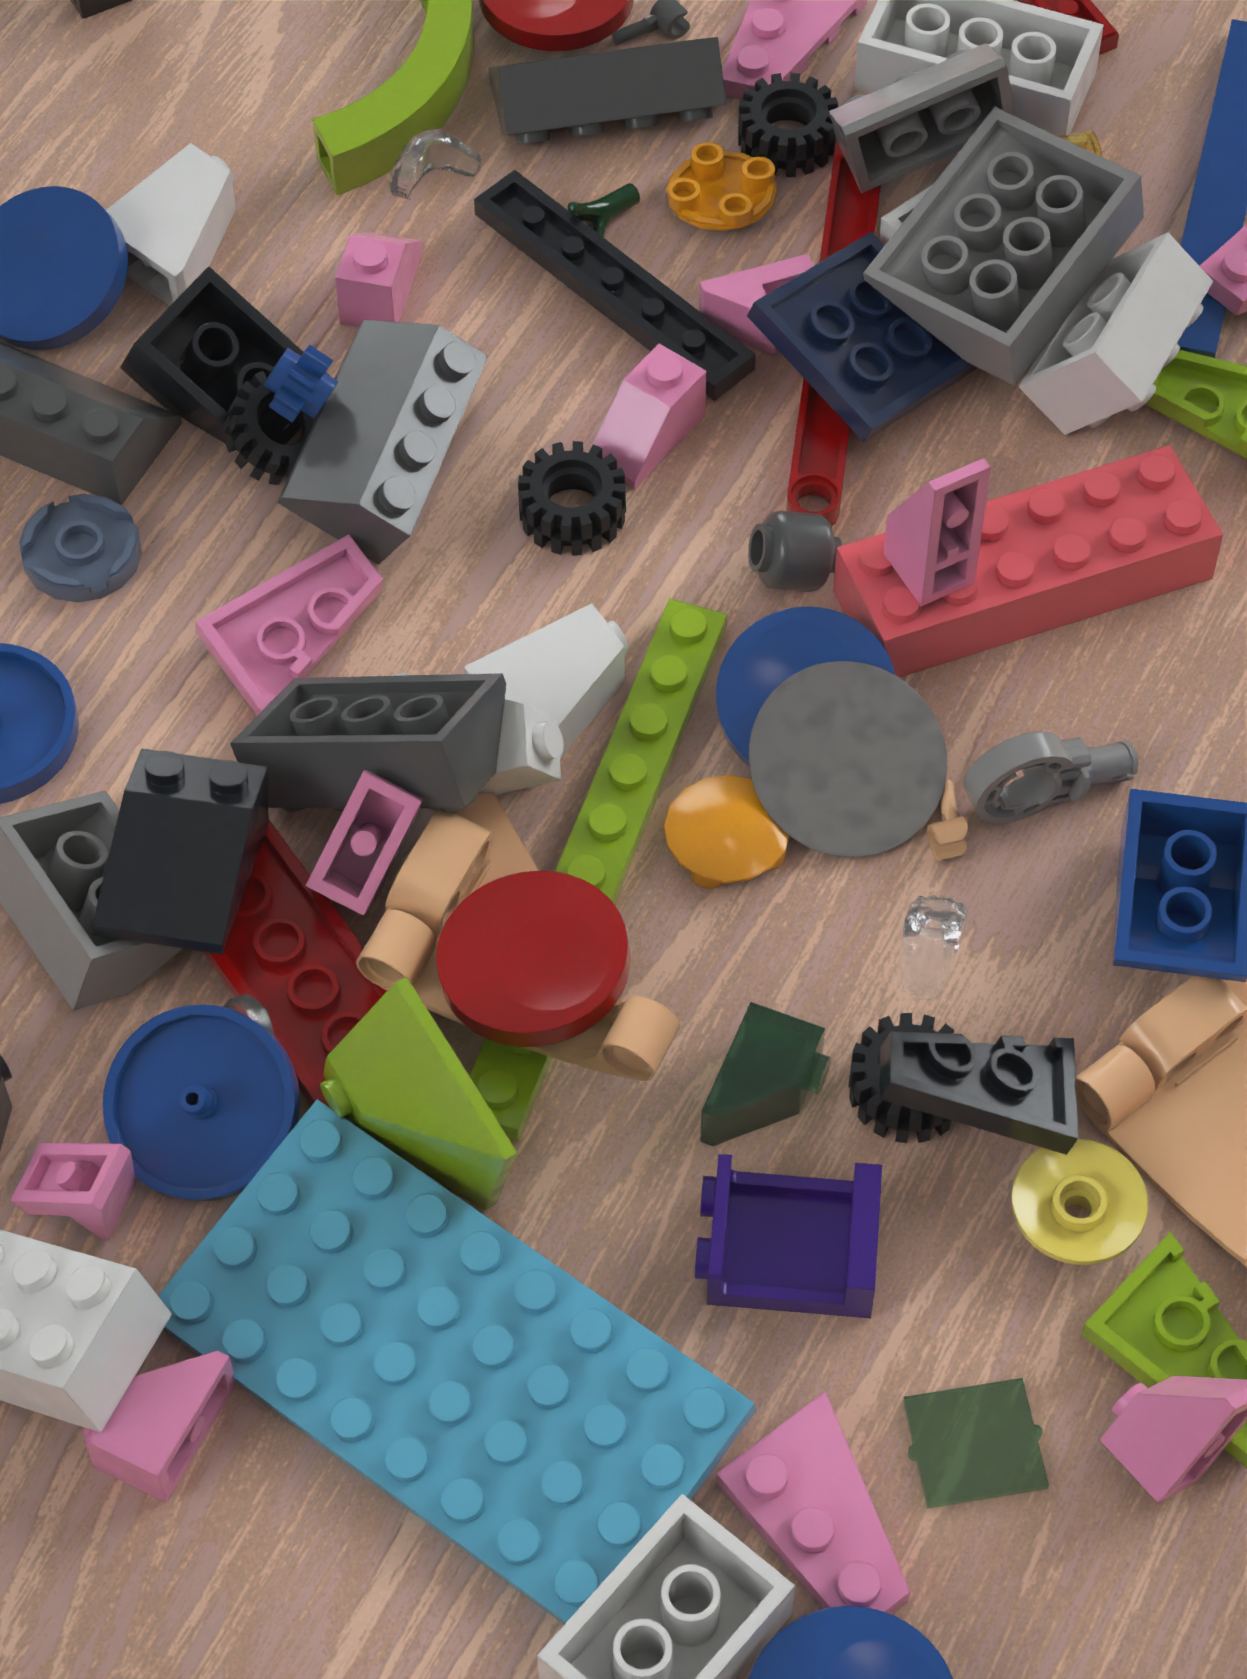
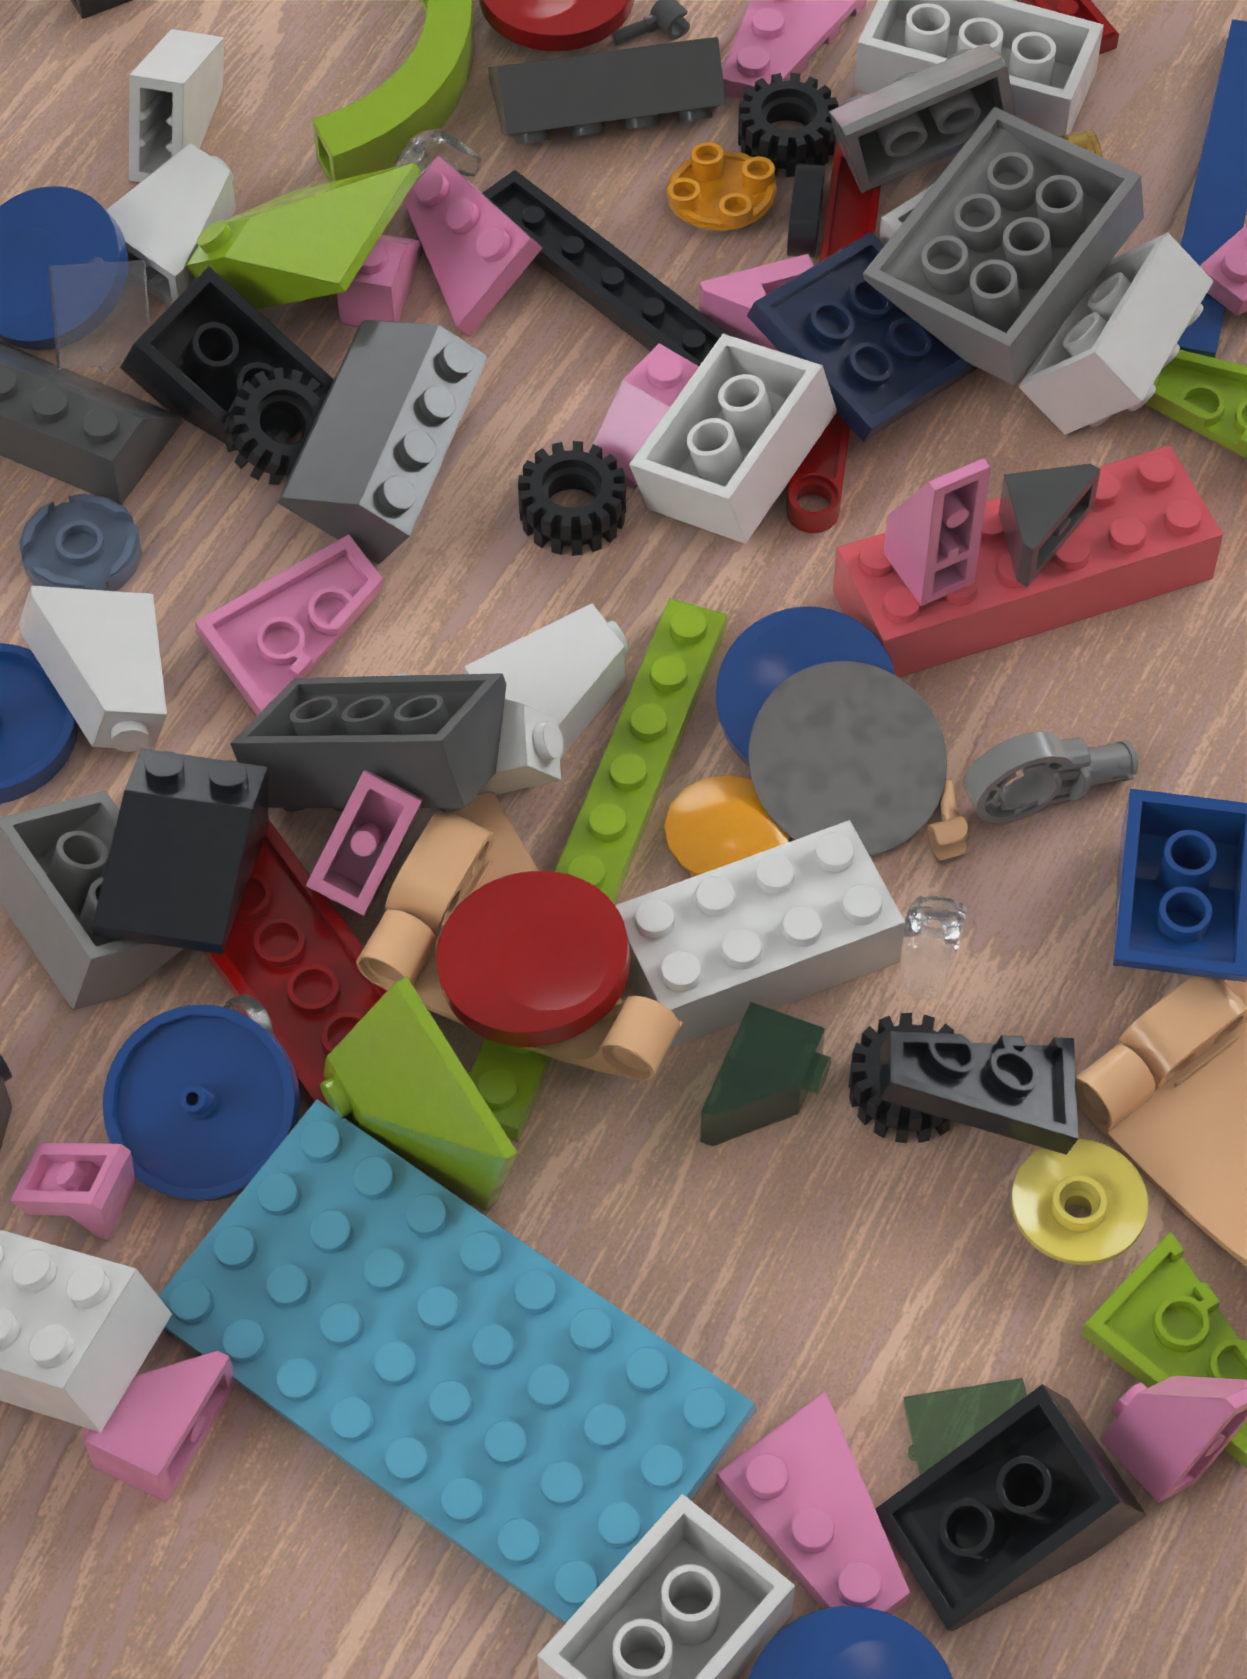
blue gear [263,344,338,423] -> none
dark green bar [568,183,640,238] -> none
dark purple panel [695,1154,882,1319] -> none
dark grey head [748,510,842,592] -> none
none -> white slope [19,586,167,752]
none -> clear piece [49,257,150,372]
none -> white slope [129,29,224,182]
none -> lime slope [186,163,421,309]
none -> bright pink wing [403,155,542,337]
none -> white brick [615,820,905,1048]
none -> white brick [629,334,837,544]
none -> black beam [787,162,825,258]
none -> black slope [875,1384,1146,1631]
none -> dark grey slope [999,464,1101,587]

